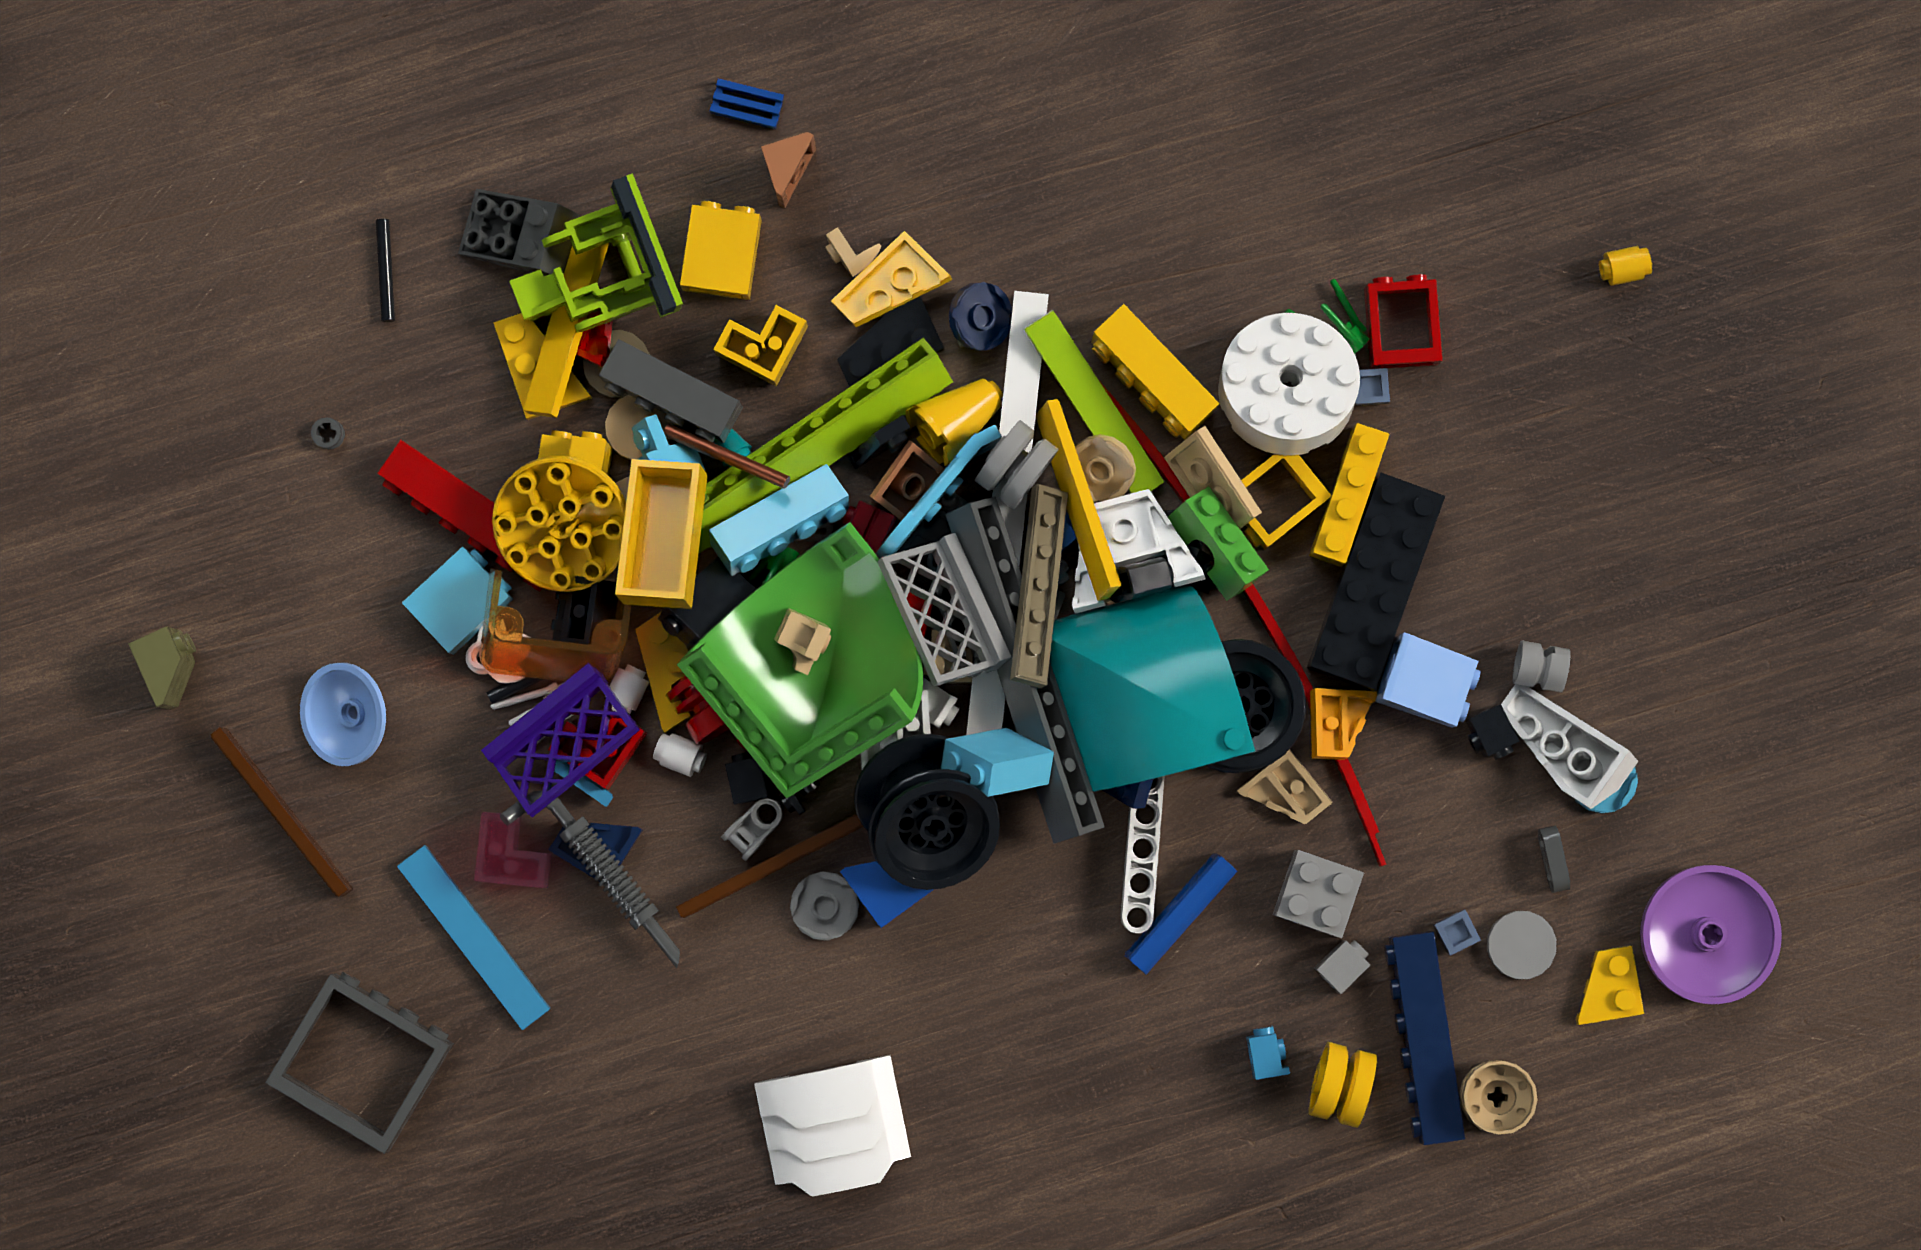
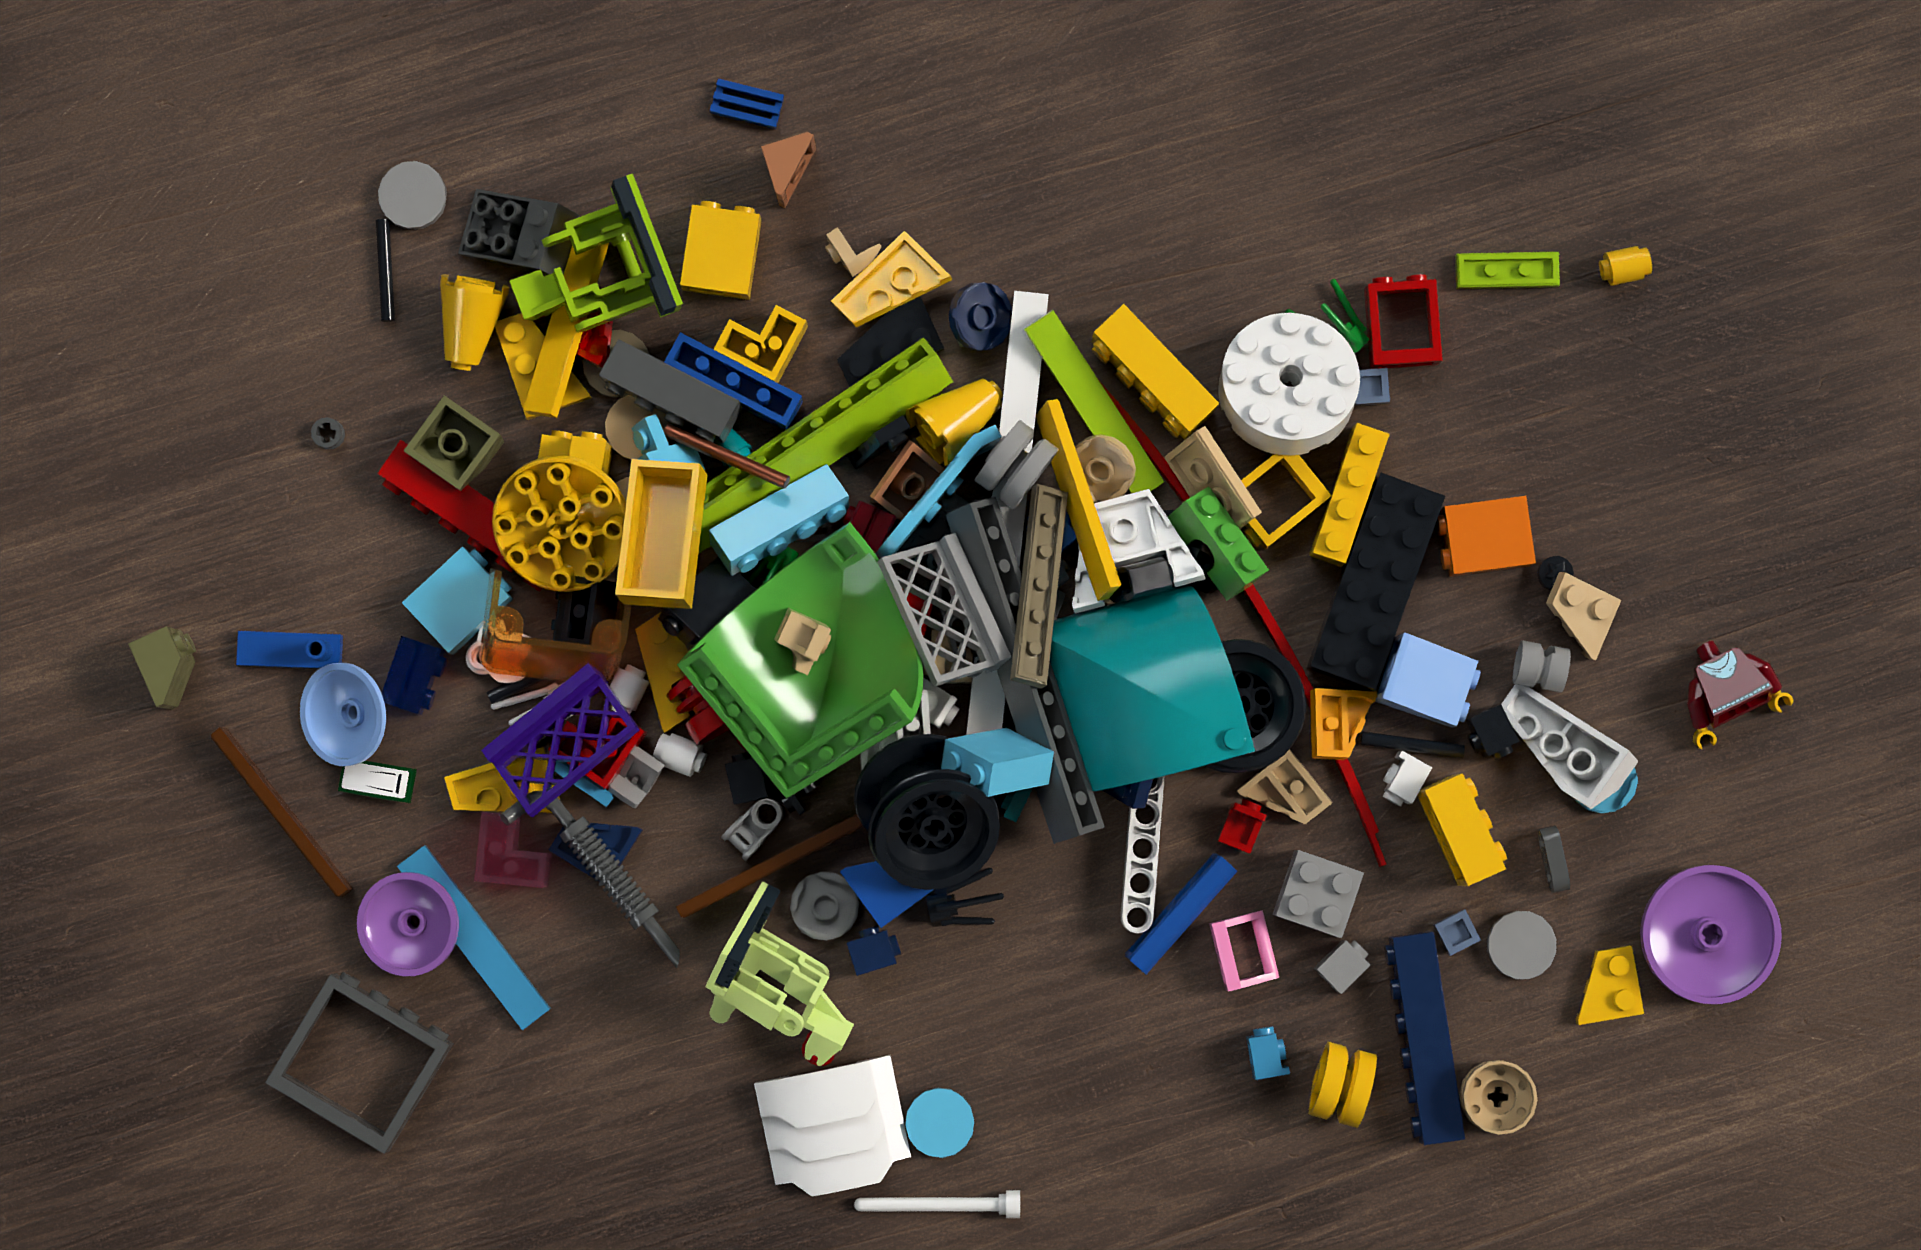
none -> blue piece [236,631,343,669]
none -> white slope [338,761,417,803]
none -> medium lavender dish [357,872,459,976]
none -> light grey tile [378,161,447,230]
none -> clear blue brick [381,636,447,715]
none -> olive slope [404,395,504,491]
none -> yellow cone [440,274,510,371]
none -> yellow wing [444,747,560,813]
none -> light grey bracket [608,746,665,808]
none -> blue brick [664,332,803,431]
none -> yellowish green container [705,881,854,1066]
none -> dark blue brick [847,925,901,976]
none -> white piece [854,1190,1020,1218]
none -> medium azure tile [905,1088,974,1158]
none -> black plant [926,867,1004,926]
none -> teal bracket [1001,788,1033,823]
none -> bright pink tile [1209,910,1279,992]
none -> red bracket [1217,799,1267,854]
none -> black piece [1360,731,1465,759]
none -> white brick [1383,751,1432,807]
none -> yellow brick [1417,773,1507,886]
none -> orange brick [1436,496,1536,577]
none -> lime tile [1455,252,1560,289]
none -> black tile [1537,556,1574,590]
none -> tan wing [1546,572,1621,660]
none -> dark red torso [1687,641,1793,749]

